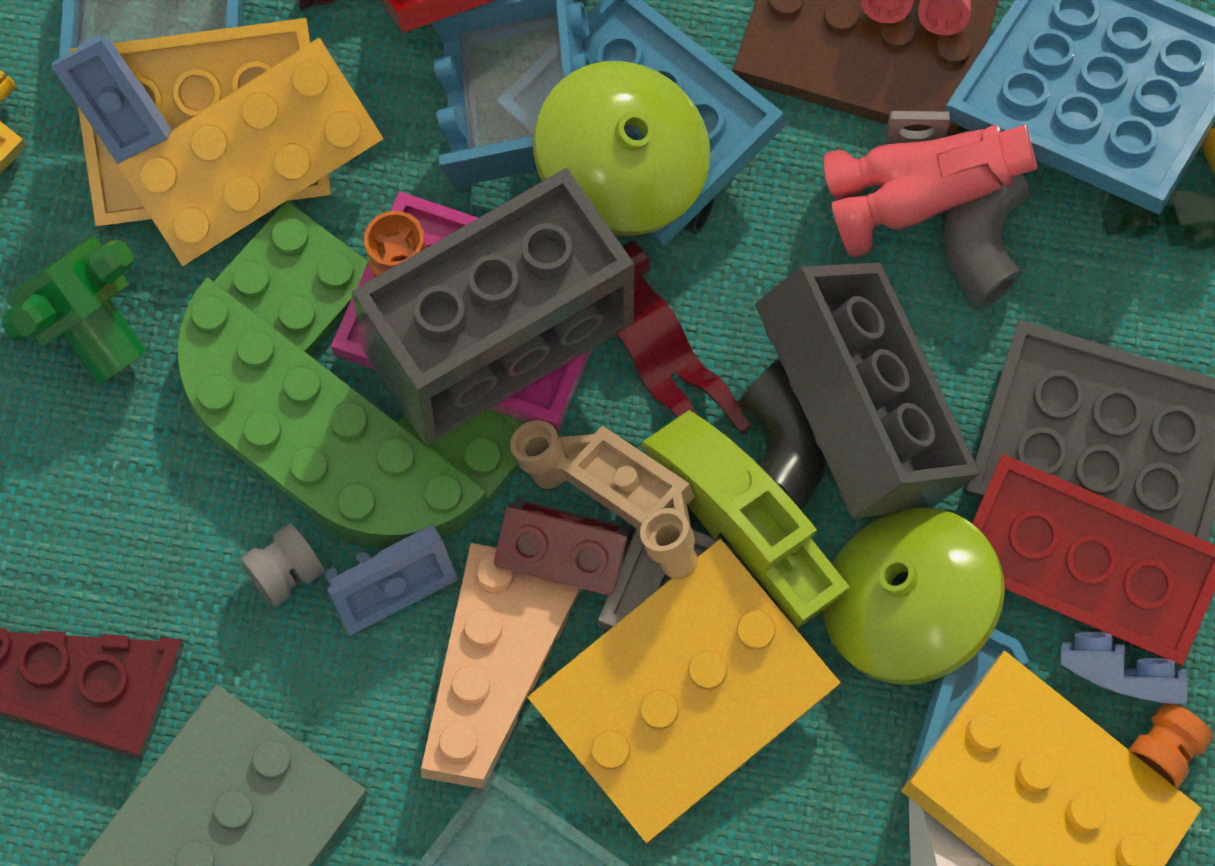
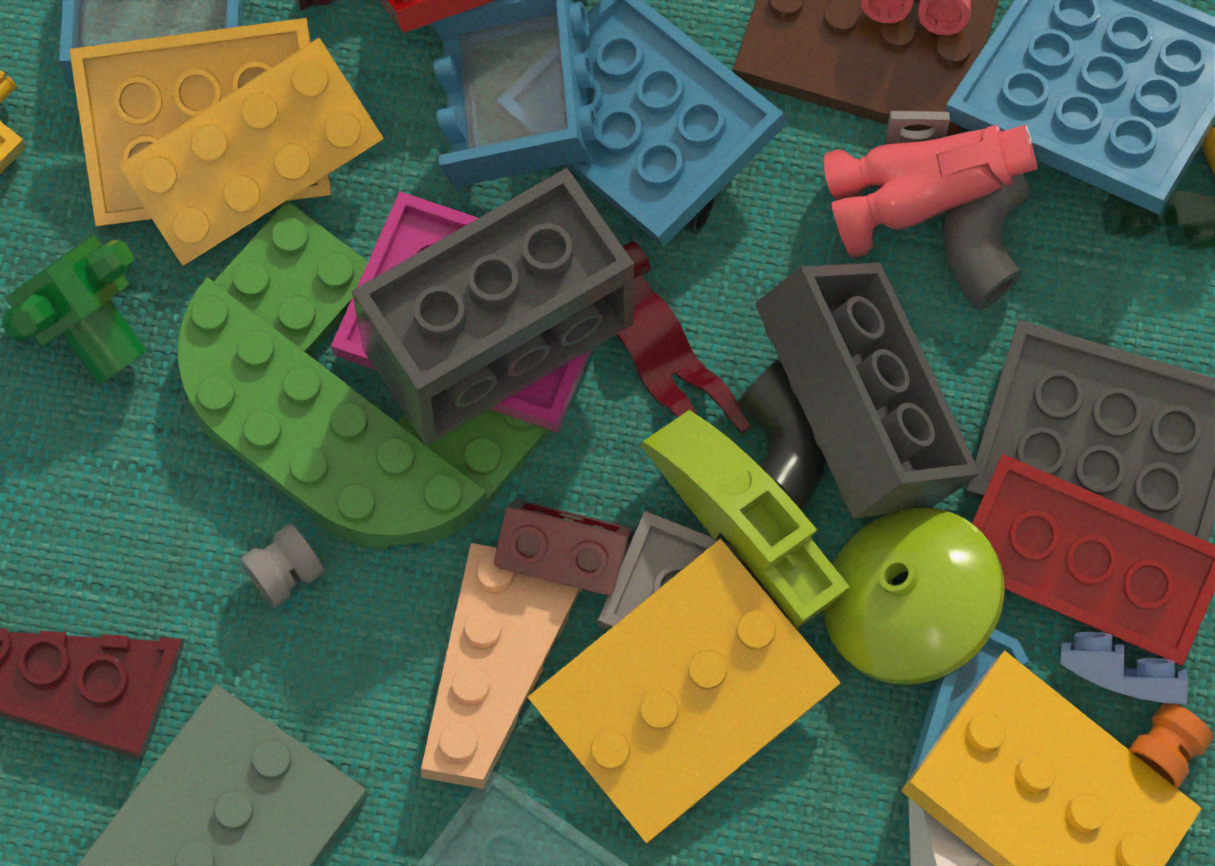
medium blue plate [51,34,171,164] -> none
medium blue plate [325,524,458,636] -> none
orange wheel [364,211,427,278] -> none
tan plate [510,420,698,578] -> none
lime dish [532,61,710,236] -> none

